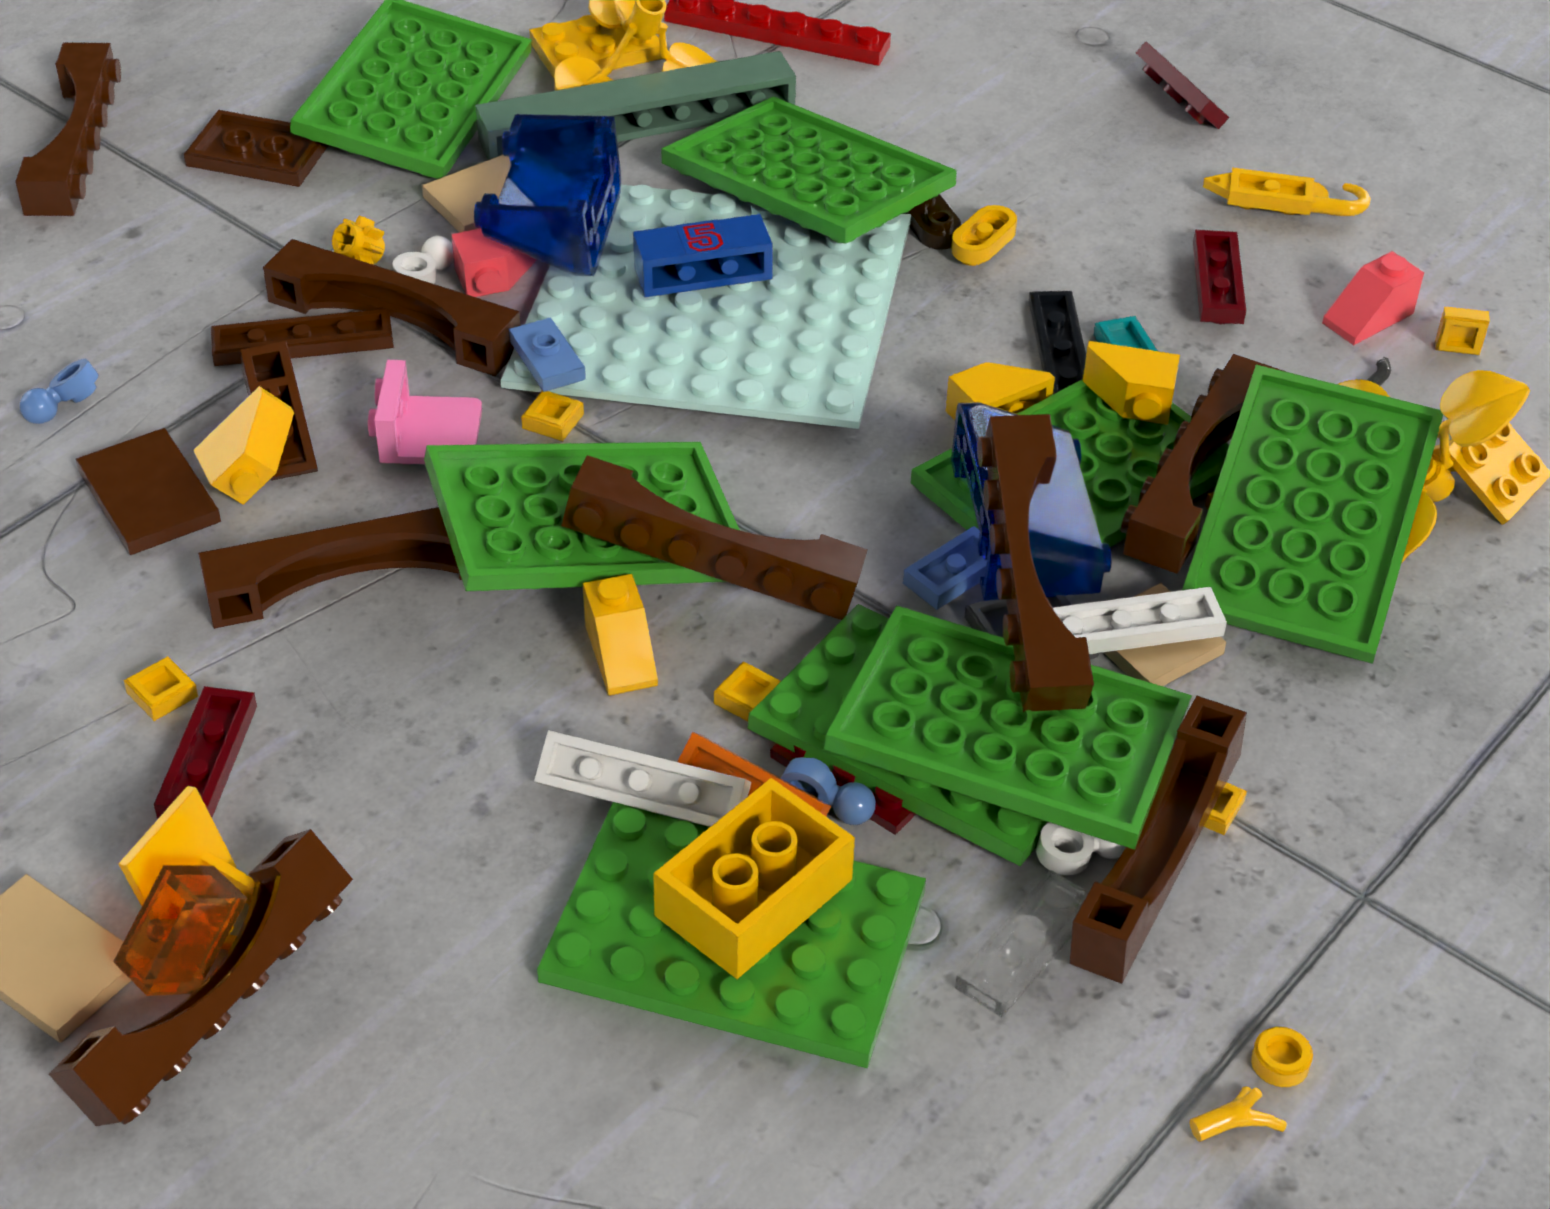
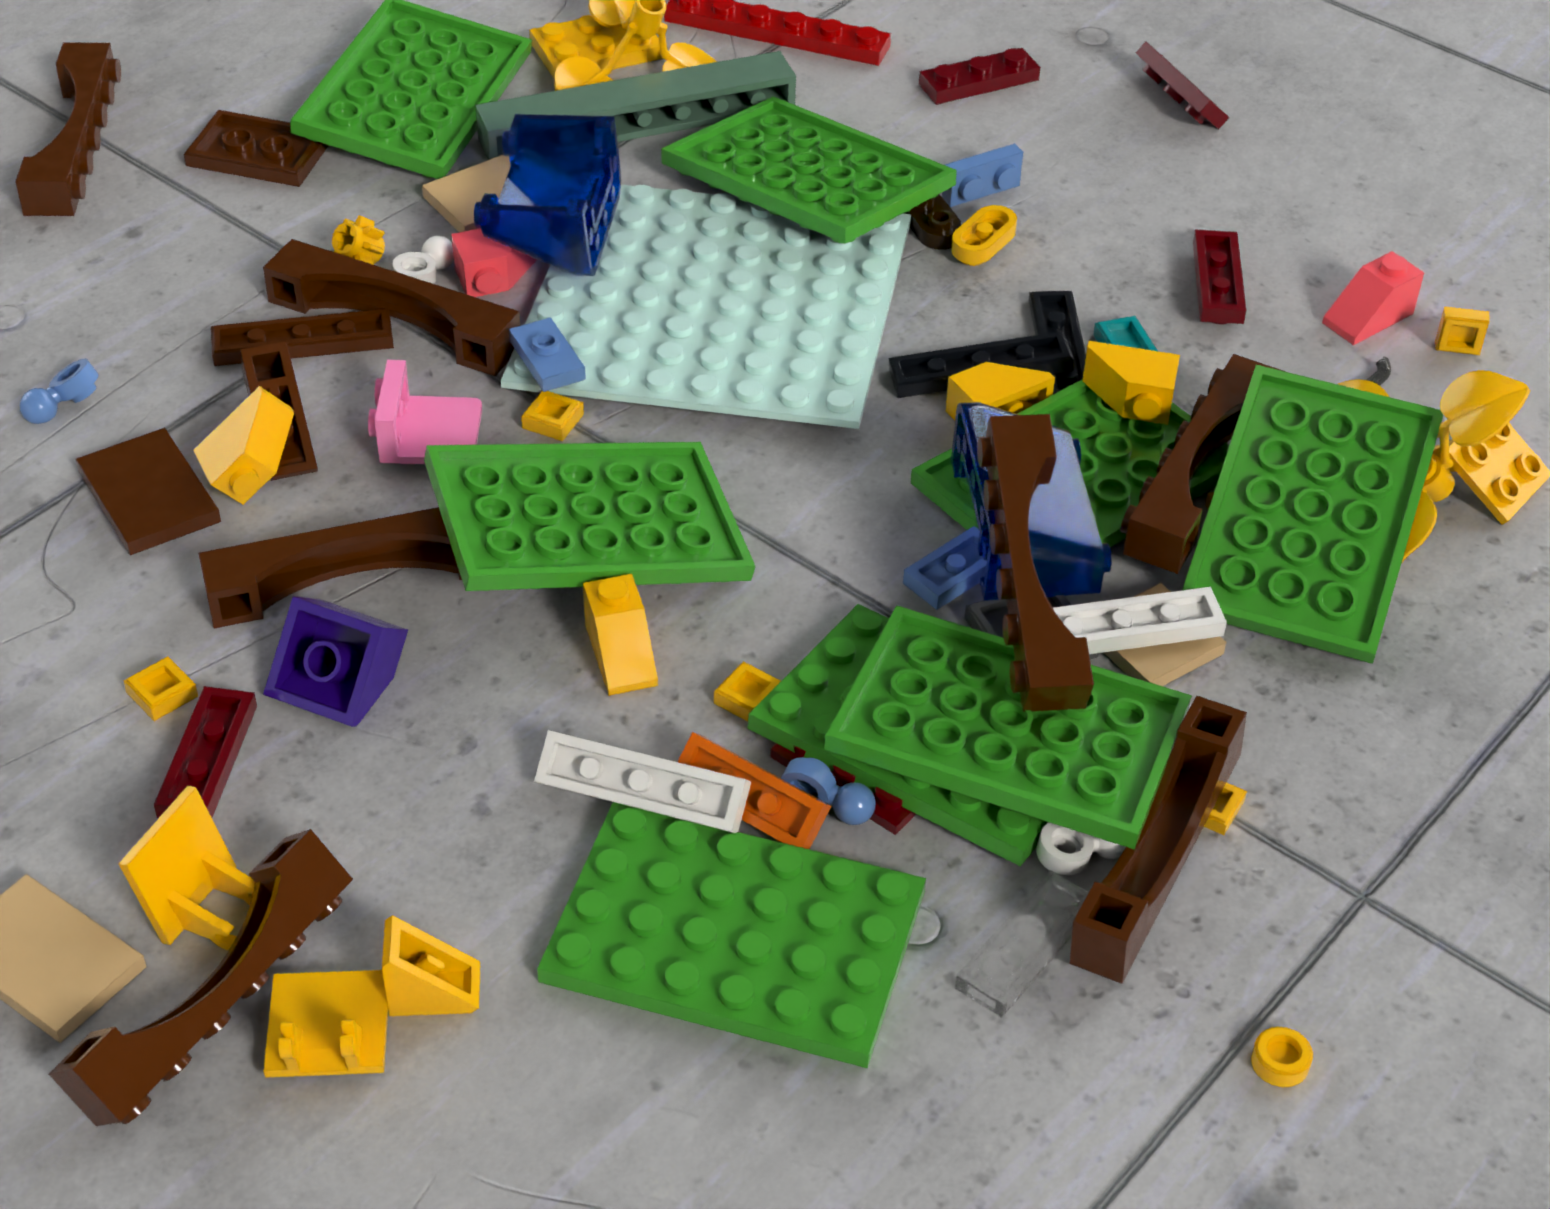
clear orange brick [113,865,248,996] -> none
reddish brown arch [561,455,868,620] -> none
blue brick [633,214,773,297] -> none
yellow brick [653,778,855,979] -> none
yellow bar [1189,1086,1287,1142] -> none
yellow plate [1203,167,1371,217] -> none
none -> dark purple slope [263,597,408,727]
none -> yellow plate [263,970,388,1078]
none -> yellow slope [382,915,480,1016]
none -> black tile [889,331,1074,398]
none -> dark red plate [919,47,1041,105]
none -> medium blue plate [942,143,1023,207]

